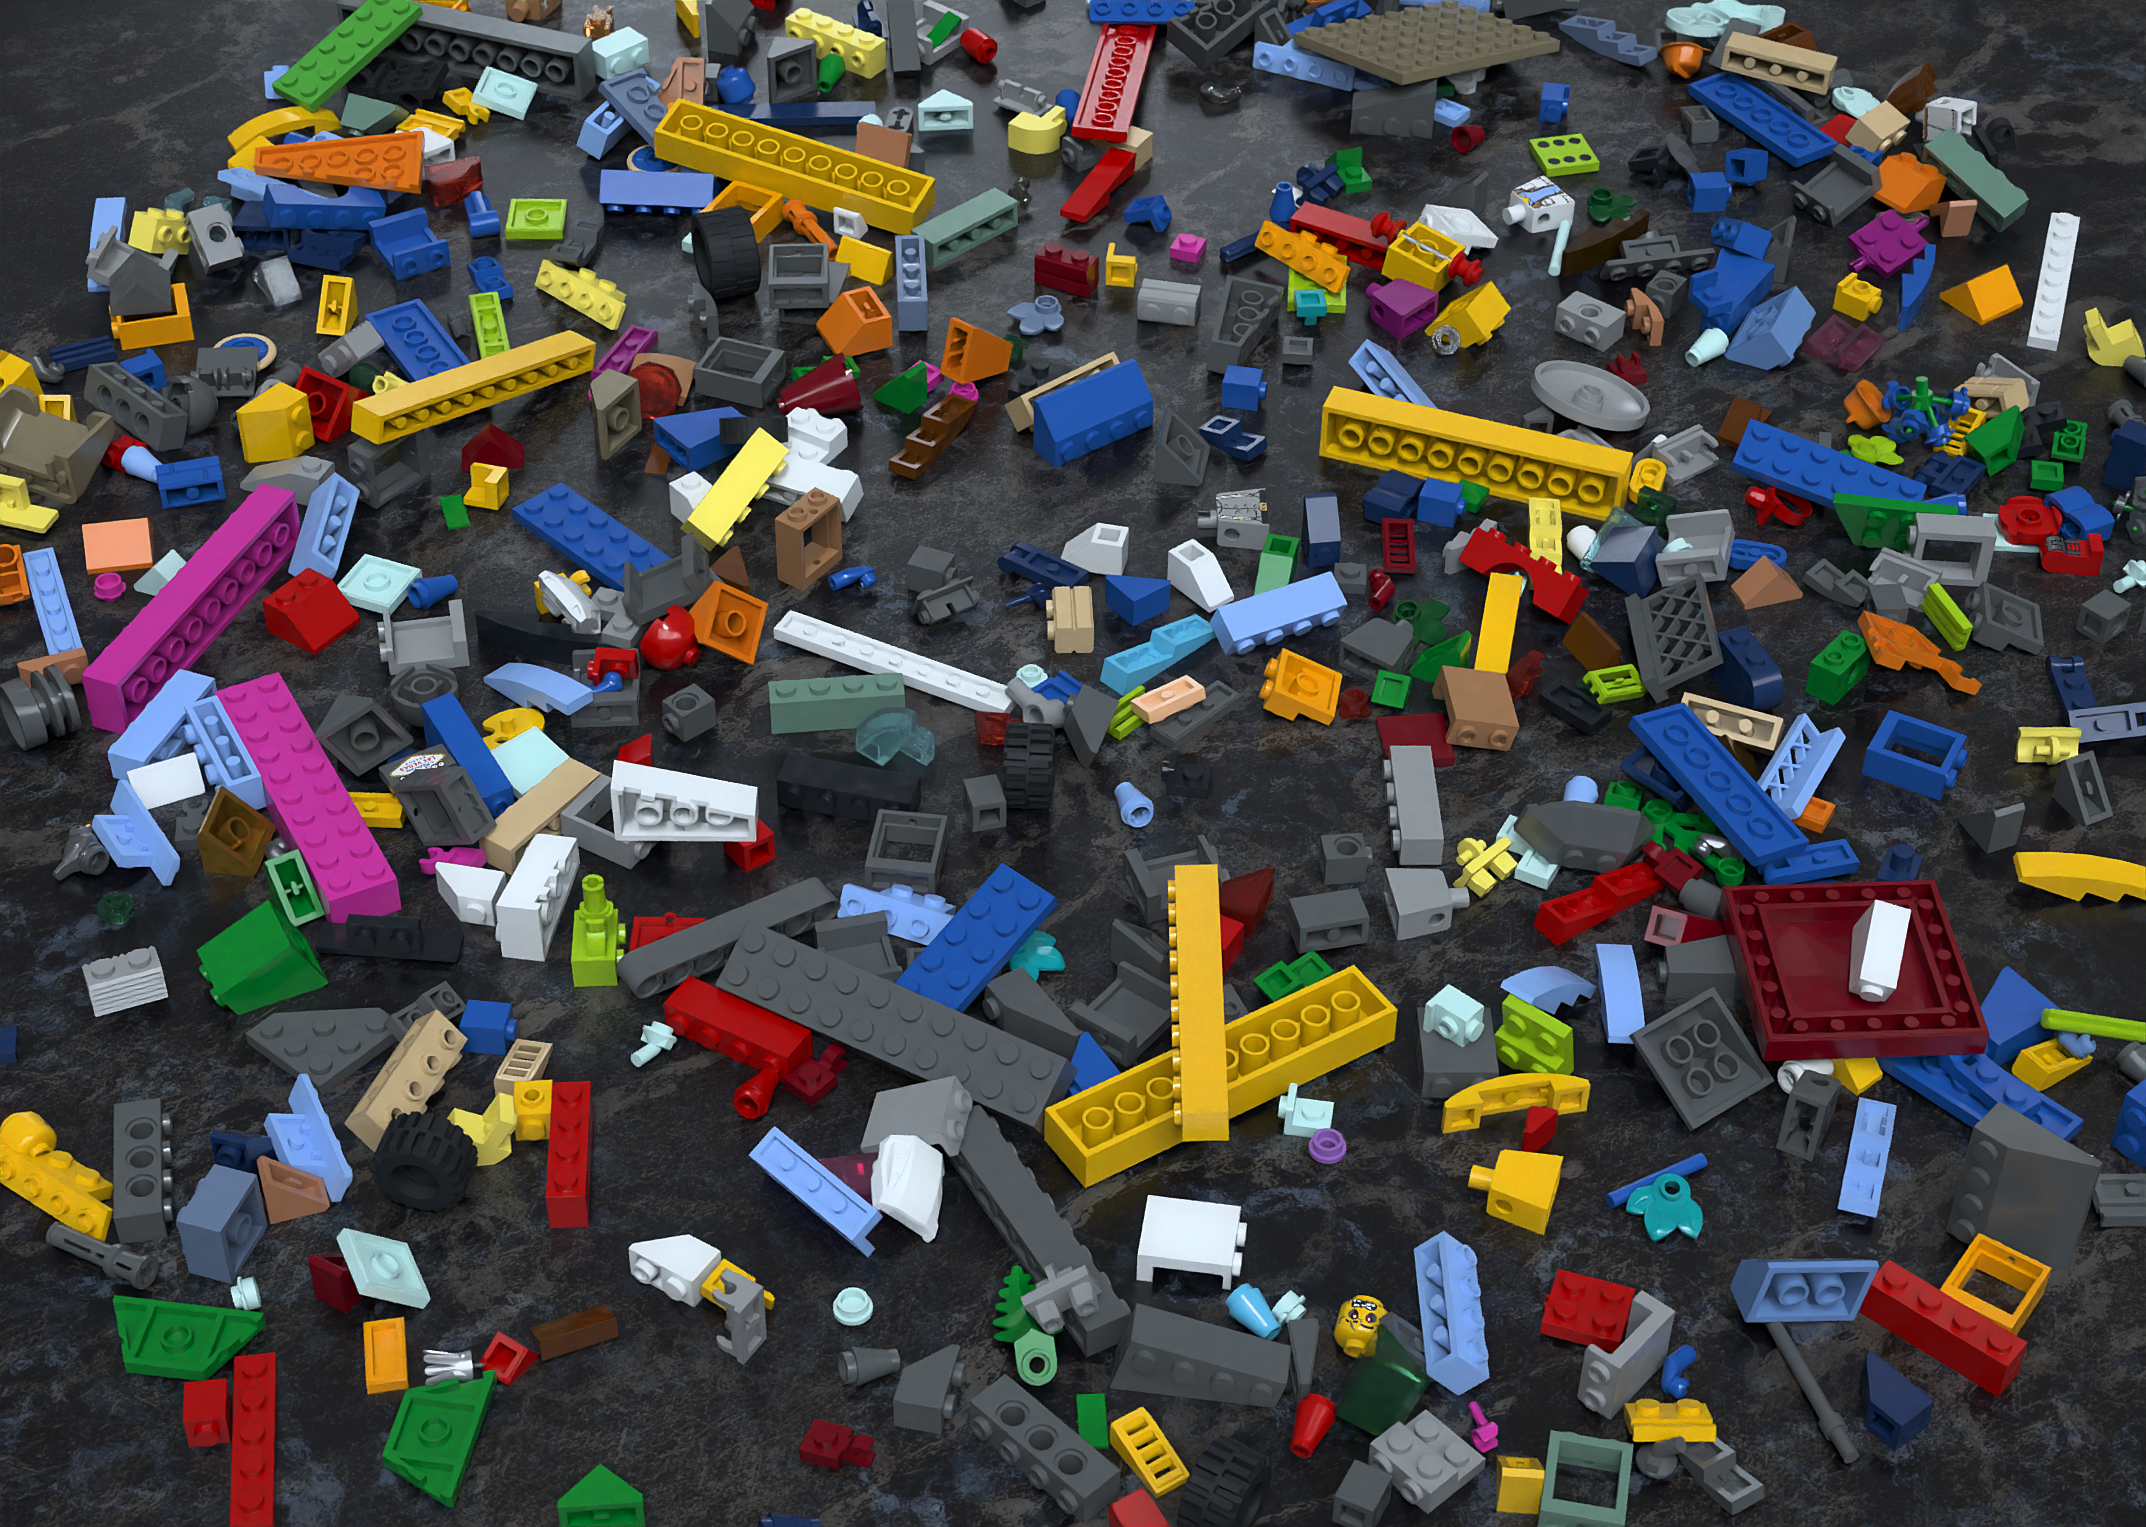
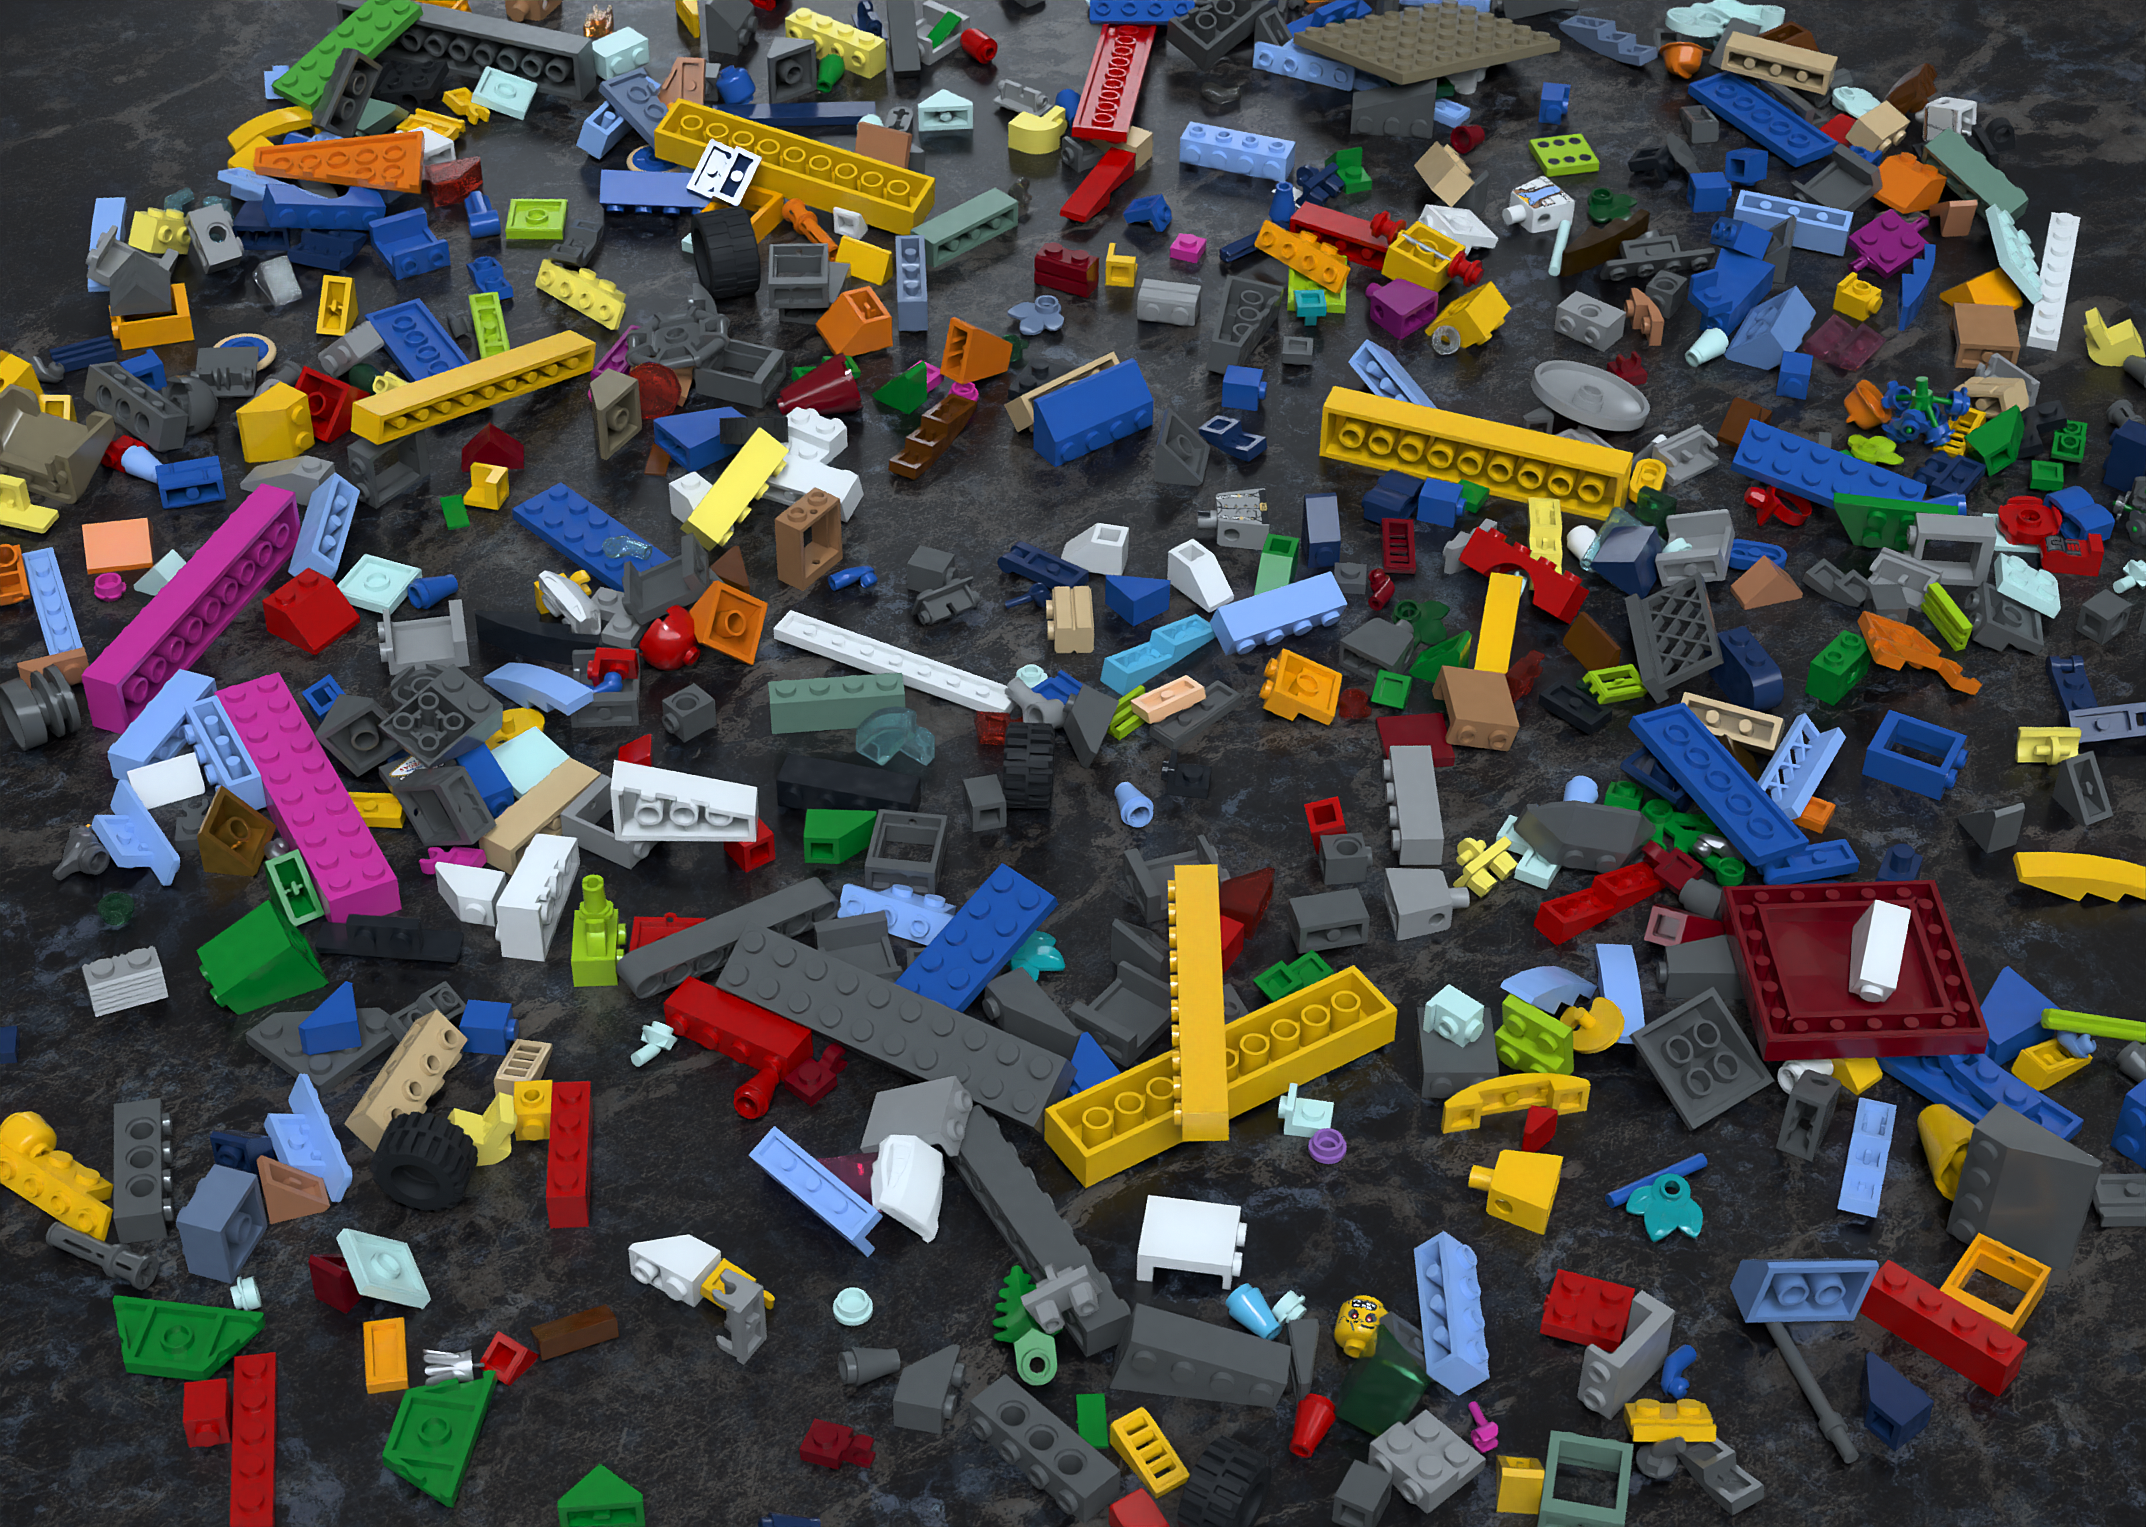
none -> blue slope [298,981,362,1055]
none -> blue brick [302,674,346,724]
none -> dark grey slope [310,48,383,138]
none -> dark grey slope [378,664,503,769]
none -> clear light blue arm [602,536,652,561]
none -> dark grey plate [625,306,730,375]
none -> slope [687,139,762,207]
none -> green slope [803,809,877,864]
none -> light blue brick [1179,122,1296,182]
none -> red brick [1304,796,1347,854]
none -> tan brick [1414,141,1475,207]
none -> yellow piece [1560,997,1625,1054]
none -> light blue brick [1733,190,1853,256]
none -> blue brick [1776,351,1813,400]
none -> yellow cone [1917,1104,1975,1202]
none -> medium nougat panel [1949,303,2020,369]
none -> light aqua plate [1985,204,2043,304]
none -> light aqua plate [1994,553,2061,619]

